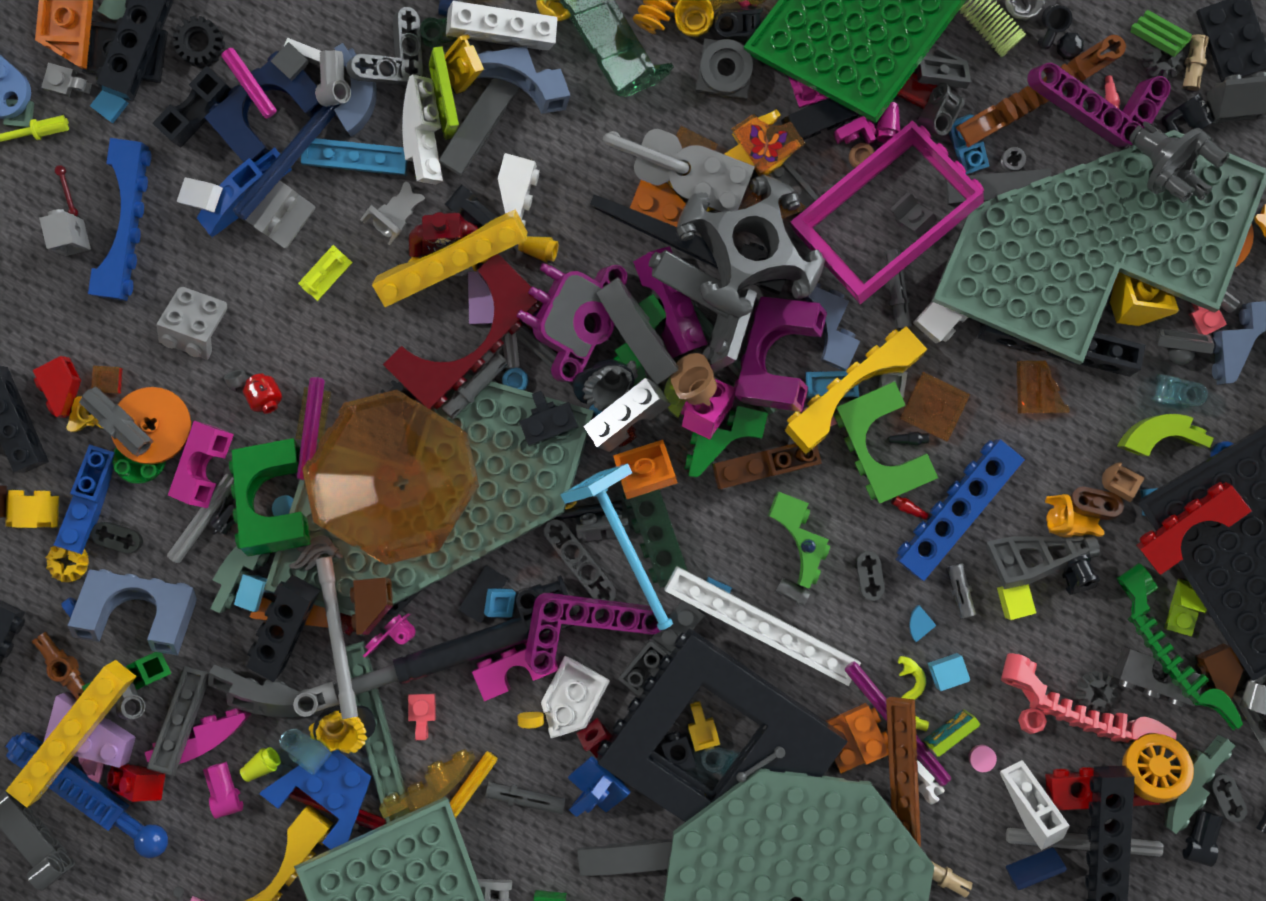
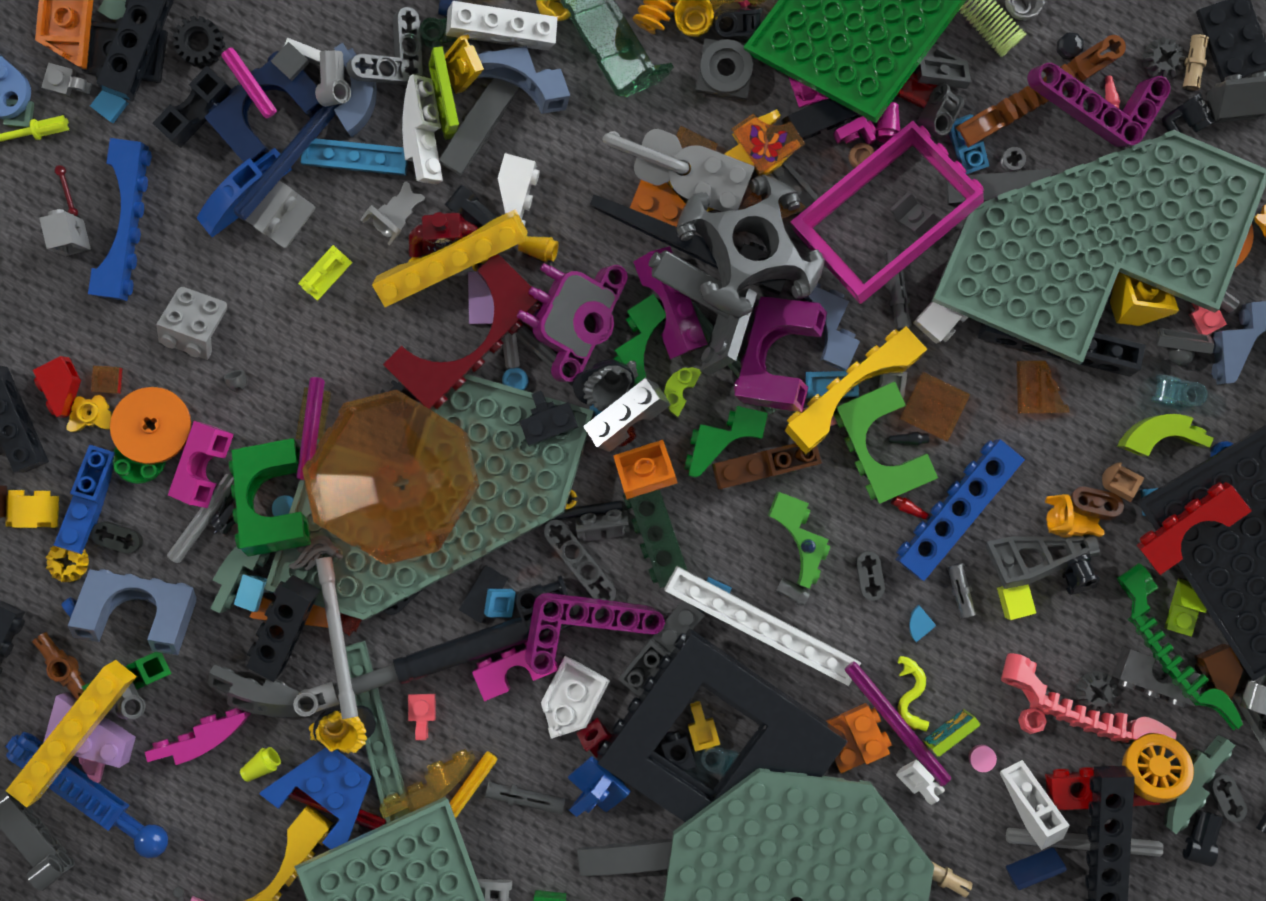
dark grey piece [79,386,153,457] -> none
red slope [107,764,165,802] -> none
dark grey tile [147,666,209,776] -> none
white tile [177,177,223,213] -> none
dark pink piece [203,761,243,819] -> none
red head [243,373,282,414] -> none
clear light blue piece [280,729,332,775] -> none
reddish brown slope [350,578,393,635] -> none
dark pink hinge [363,613,416,658] -> none
dark grey pin [441,352,508,420] -> none
yellow tile [517,712,544,729] -> none
medium azure tile [560,463,673,630] -> none
dark grey slope [597,277,679,385] -> none
medium nougat piece [670,353,717,406] -> none
dark pink brick [681,379,735,439] -> none
dark grey hinge [736,746,785,783] -> none
dark orange tile [886,697,921,847] -> none
medium azure panel [928,653,970,691] -> none
black piece [1038,4,1073,49] -> none
dark grey piece [1129,121,1230,203] -> none
bright green tile [1130,10,1192,57] -> none

